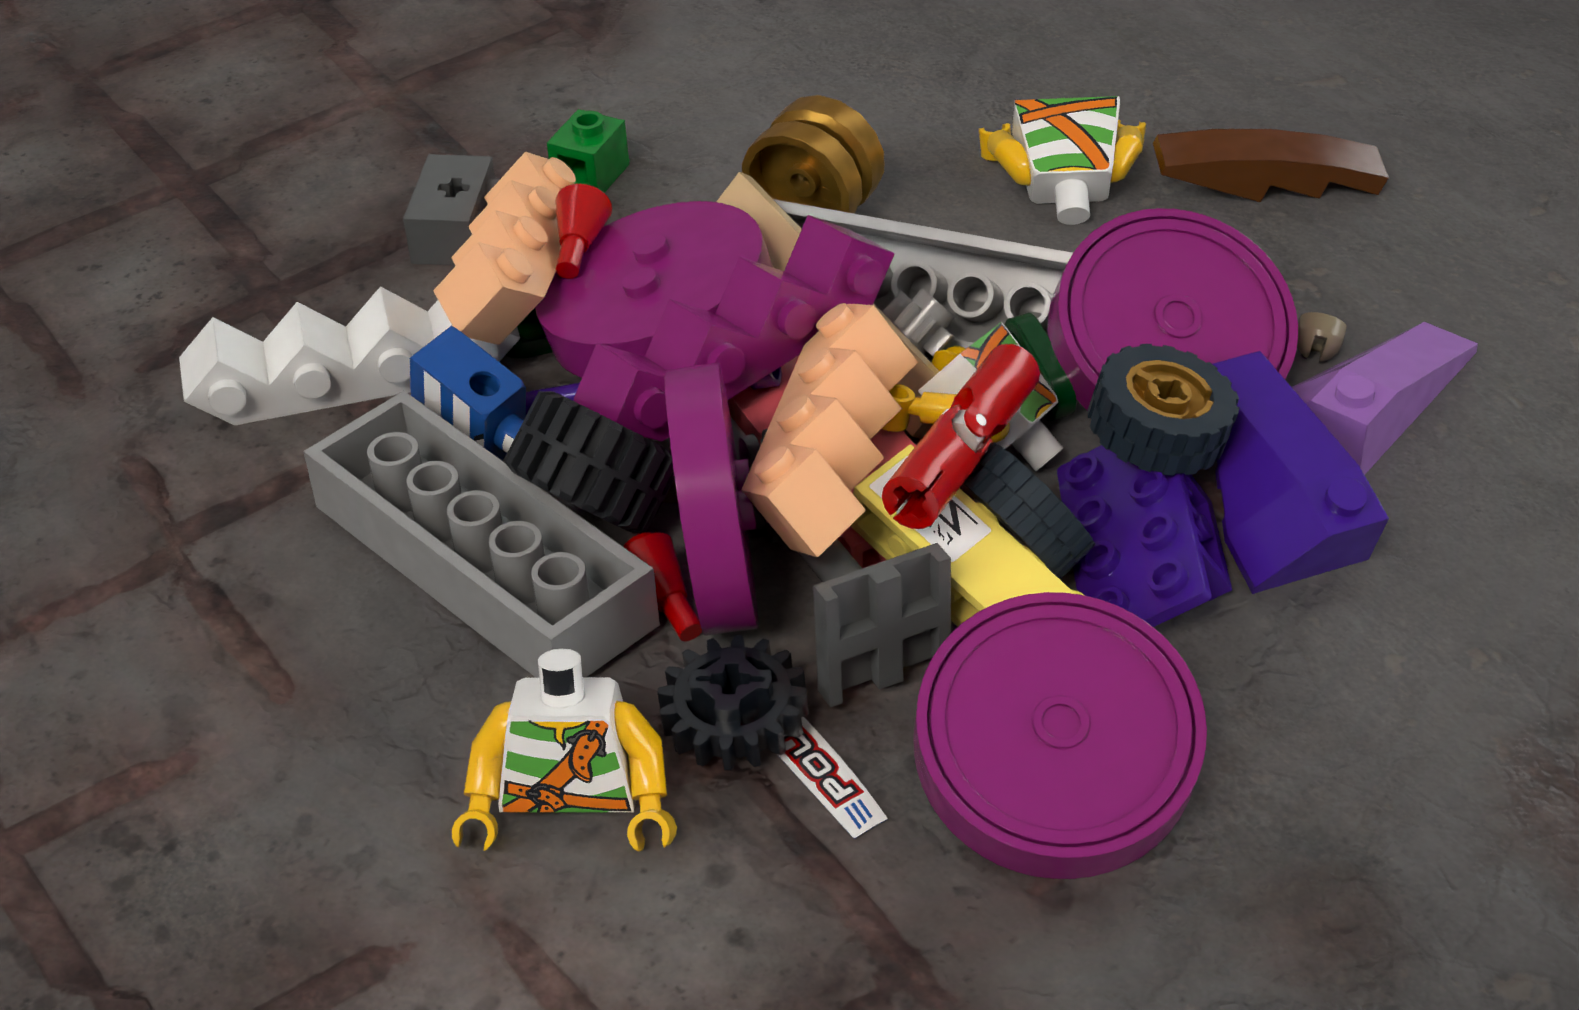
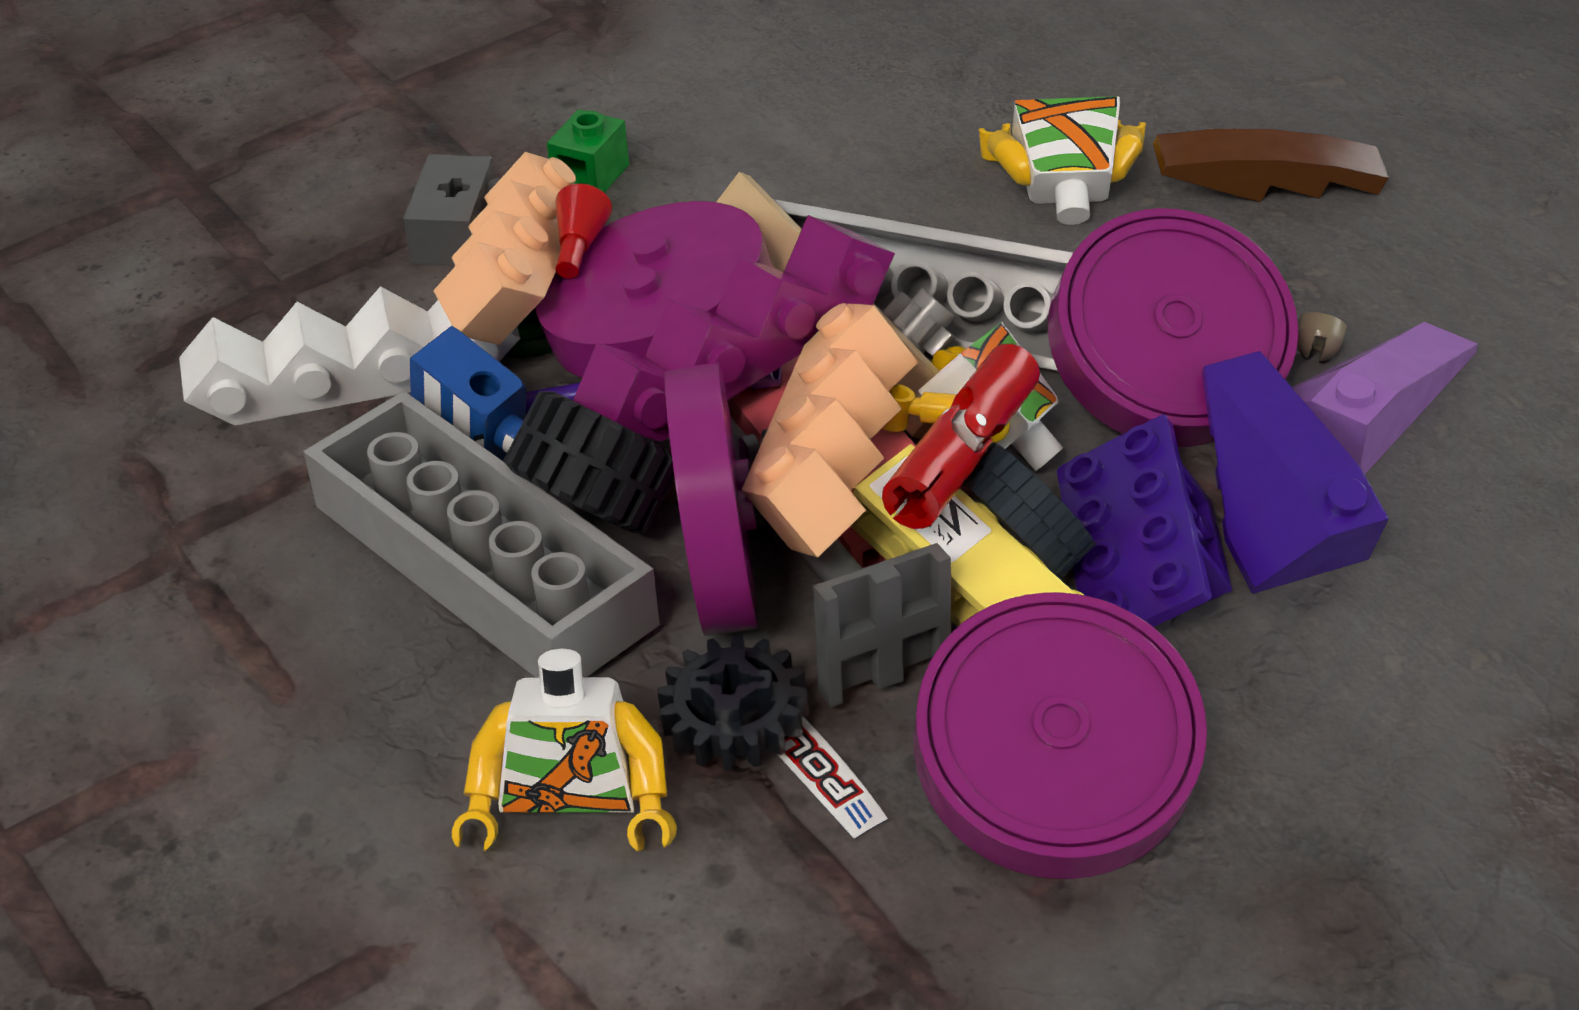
red cone [623,532,702,642] -> none
pearl gold wheel [742,95,884,214] -> none
dark green tile [1004,313,1076,421] -> none
black wheel [1087,344,1239,476] -> none

